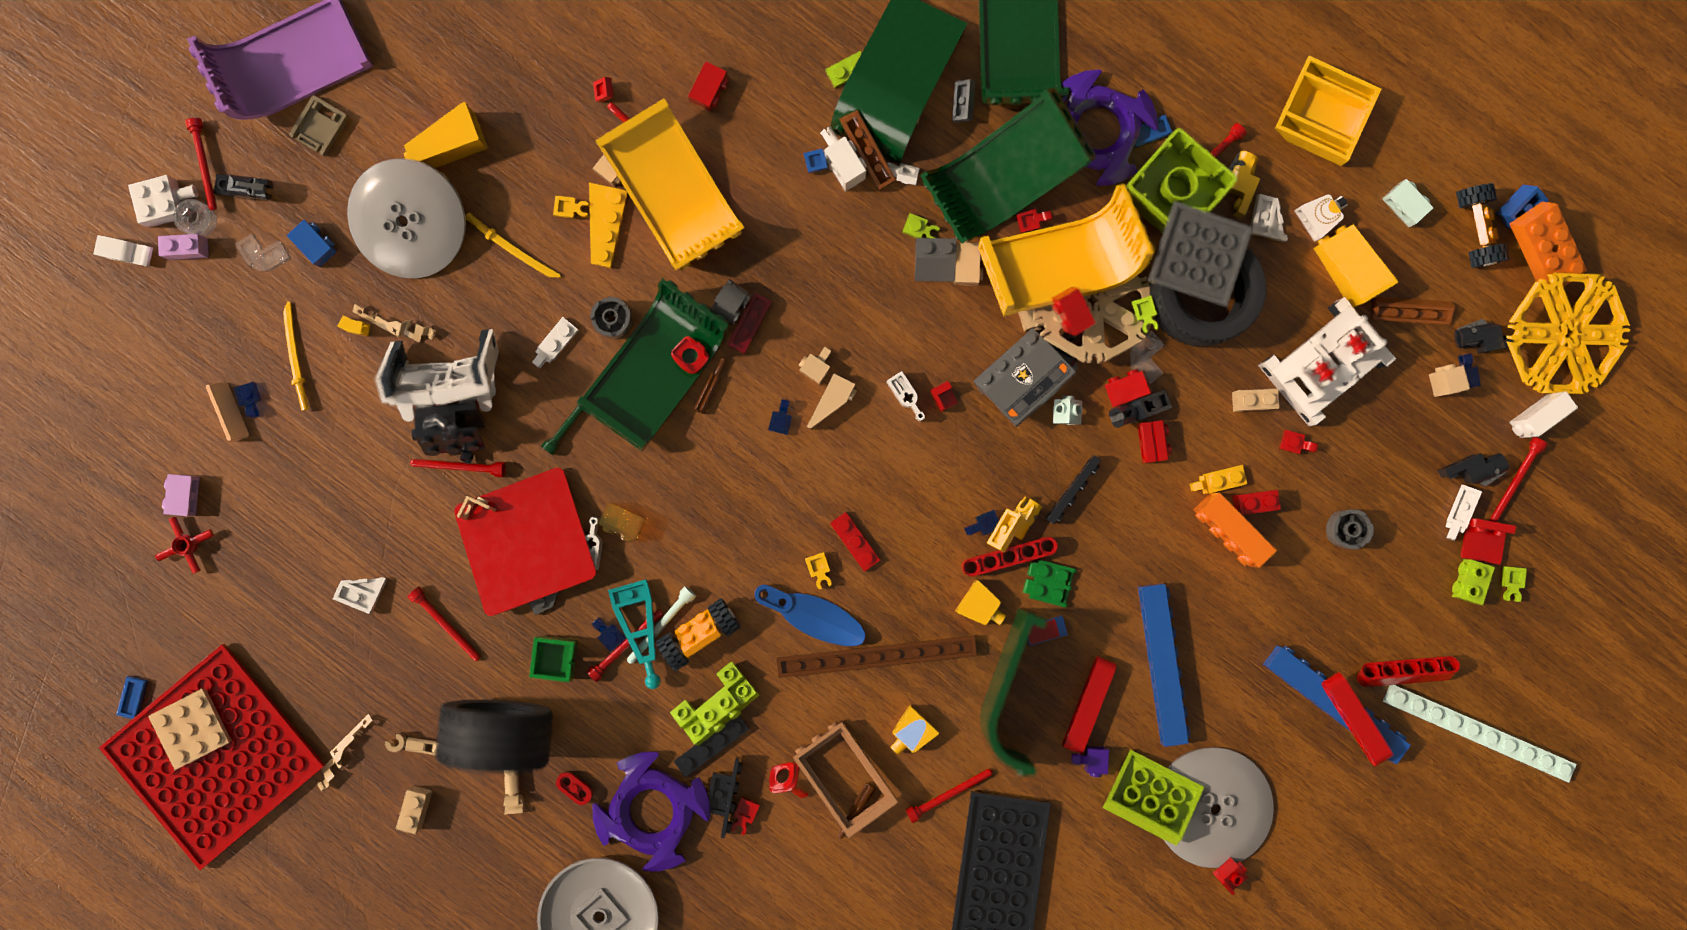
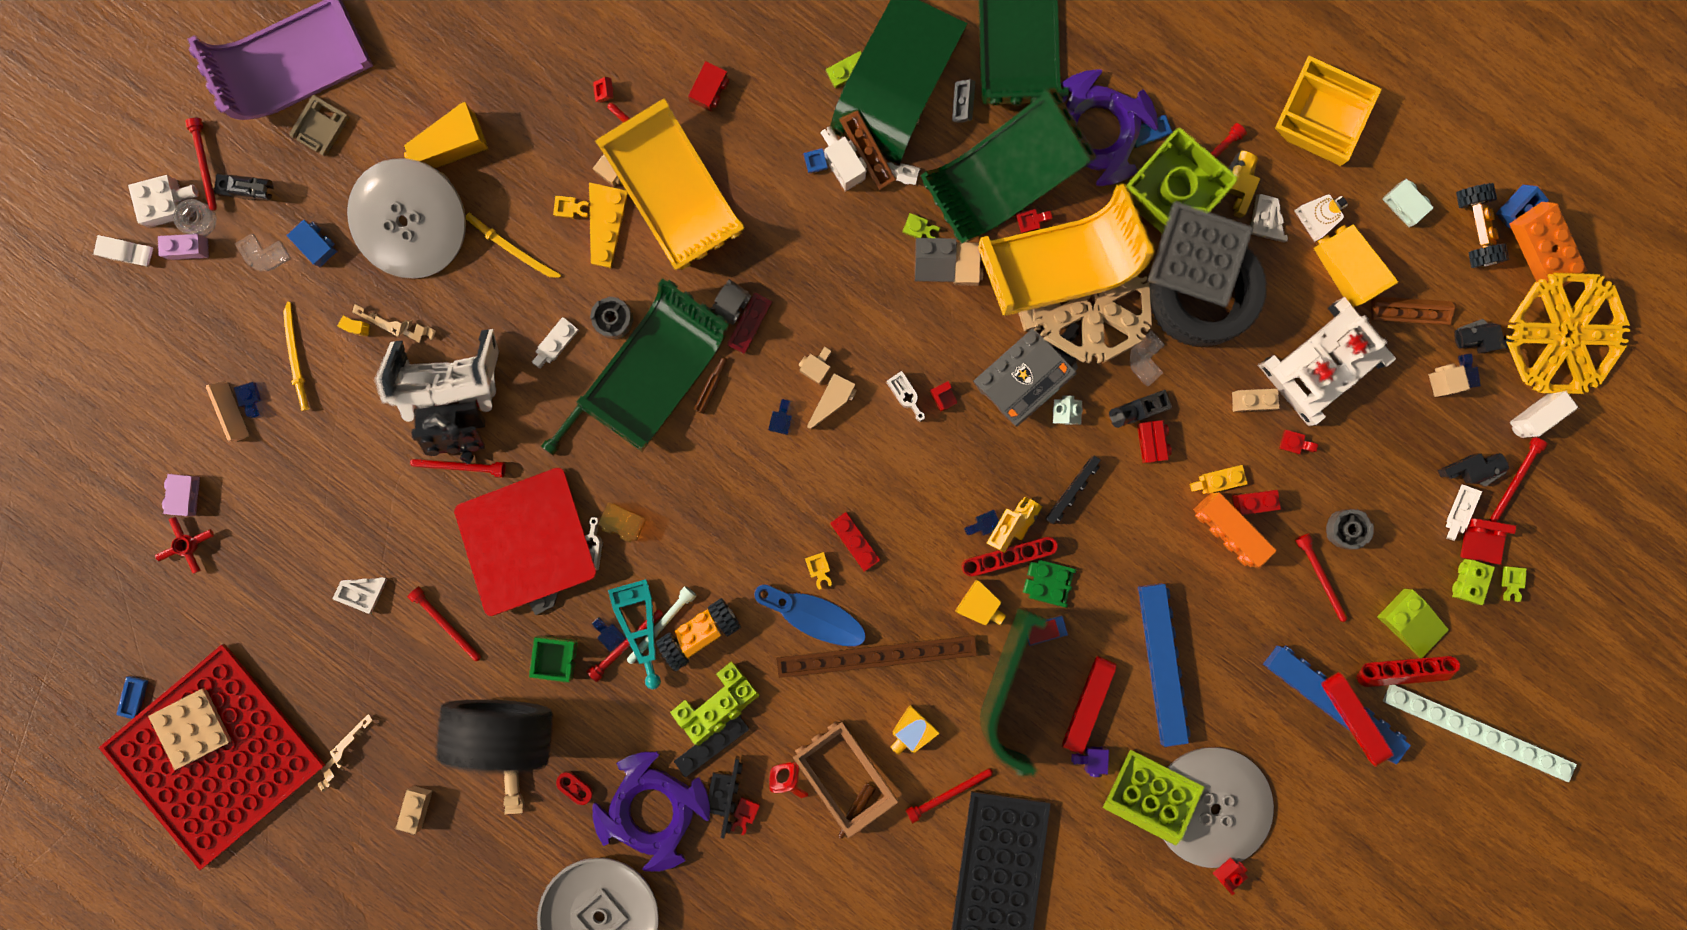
tan piece [385,732,437,756] -> none
tan bracket [457,496,496,520] -> none
red piece [671,336,709,374] -> none
red brick [1051,286,1096,336] -> none
red brick [1104,368,1153,407] -> none
lime plate [1132,296,1159,333] -> none
none -> red piece [1295,533,1347,622]
none -> lime slope [1377,589,1449,658]

